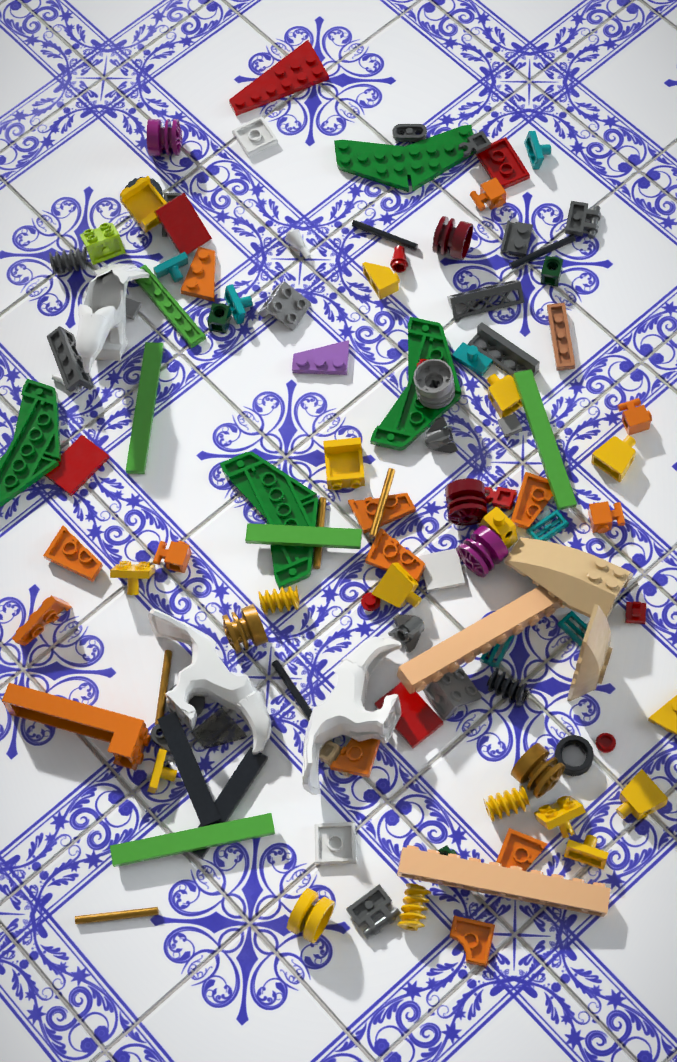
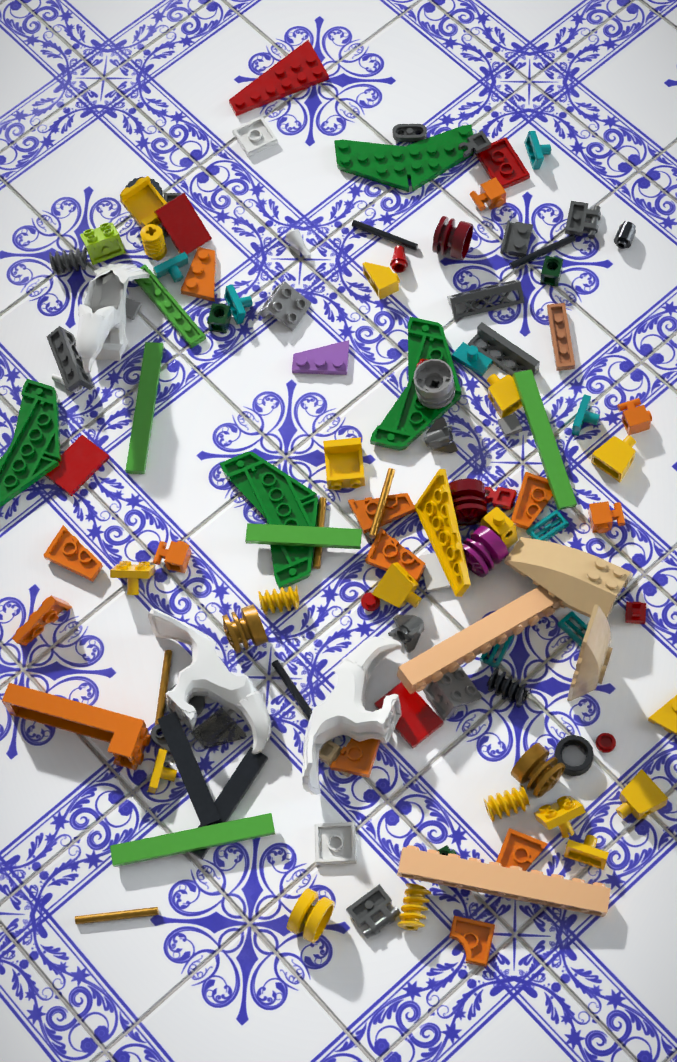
magenta wheel [147,119,182,156] -> none
none -> yellow piece [140,224,167,261]
none -> yellow wing [415,469,471,597]
none -> teal tile [572,394,600,436]
none -> black brick [614,221,636,249]

